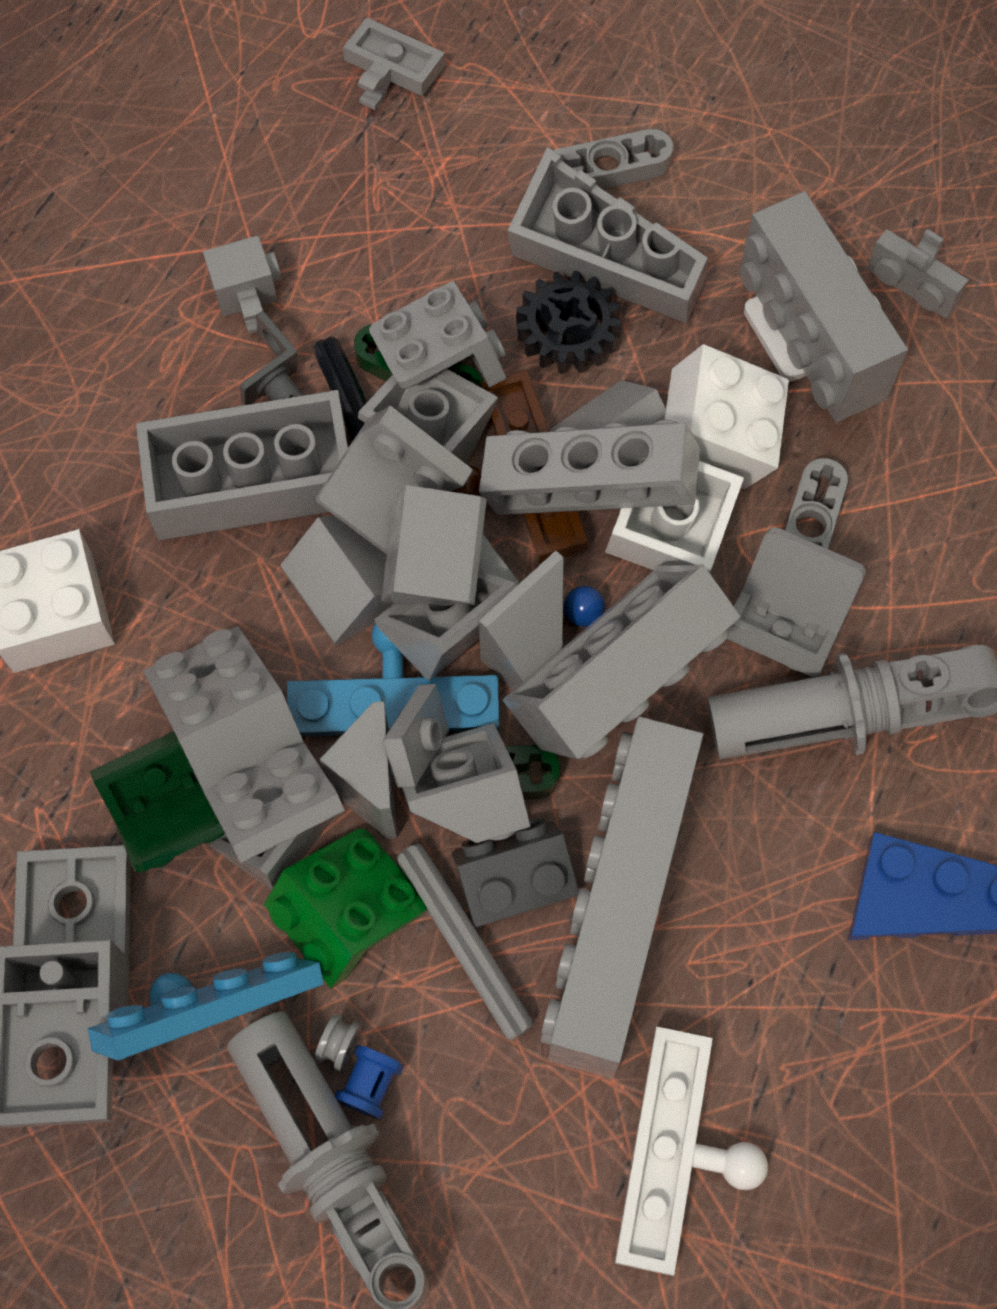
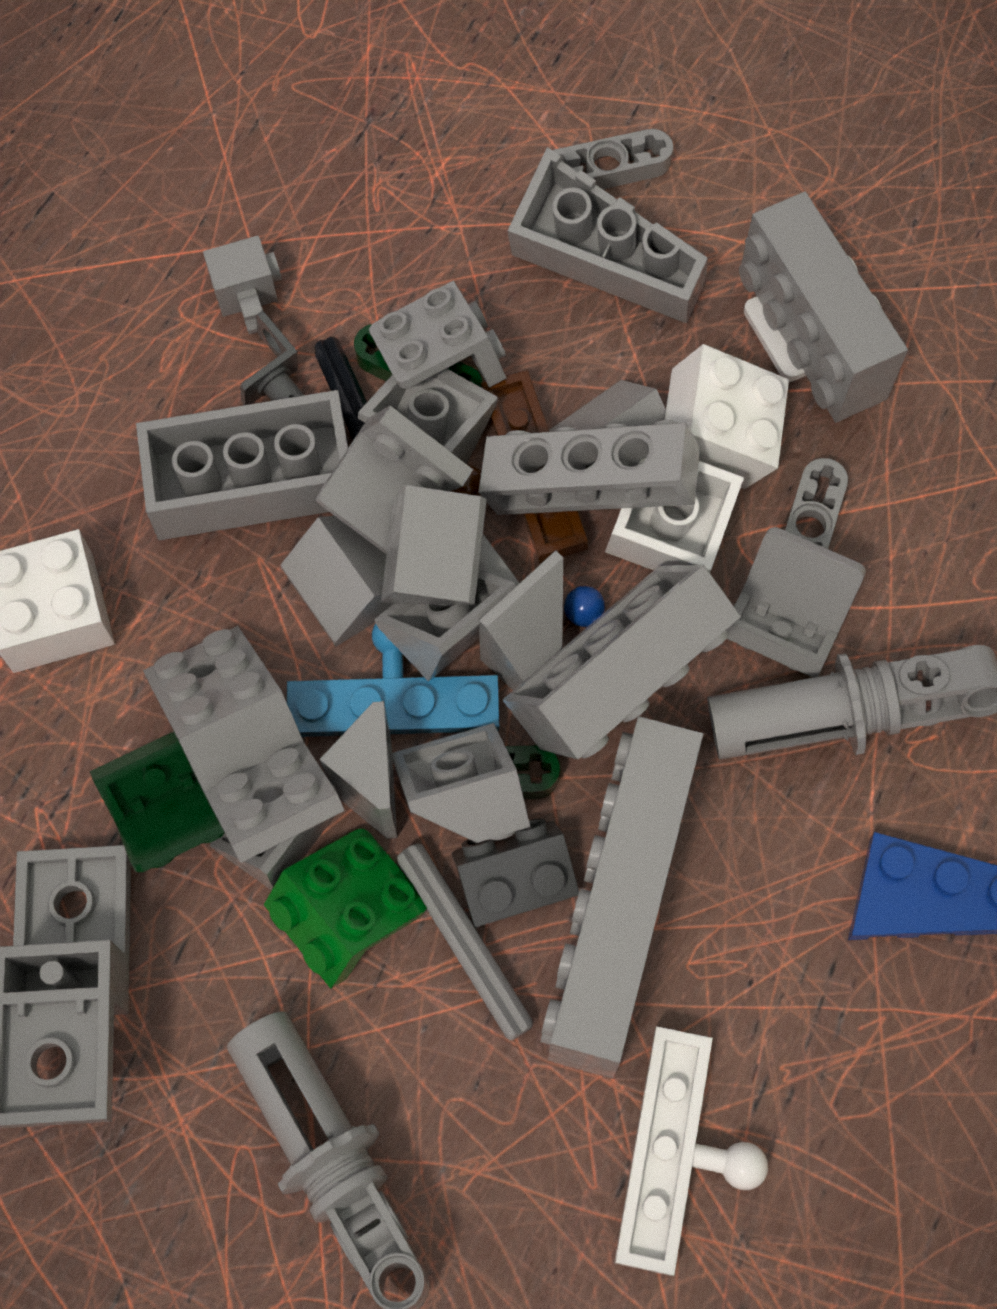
dark azure plate [87,952,324,1061] -> none
light grey bush [314,1013,362,1072] -> none
blue bush [335,1045,404,1120] -> none
light grey plate [343,17,445,110] -> none
light grey plate [383,684,449,788] -> none
black gear [516,271,622,374] -> none
light grey plate [867,229,969,319] -> none

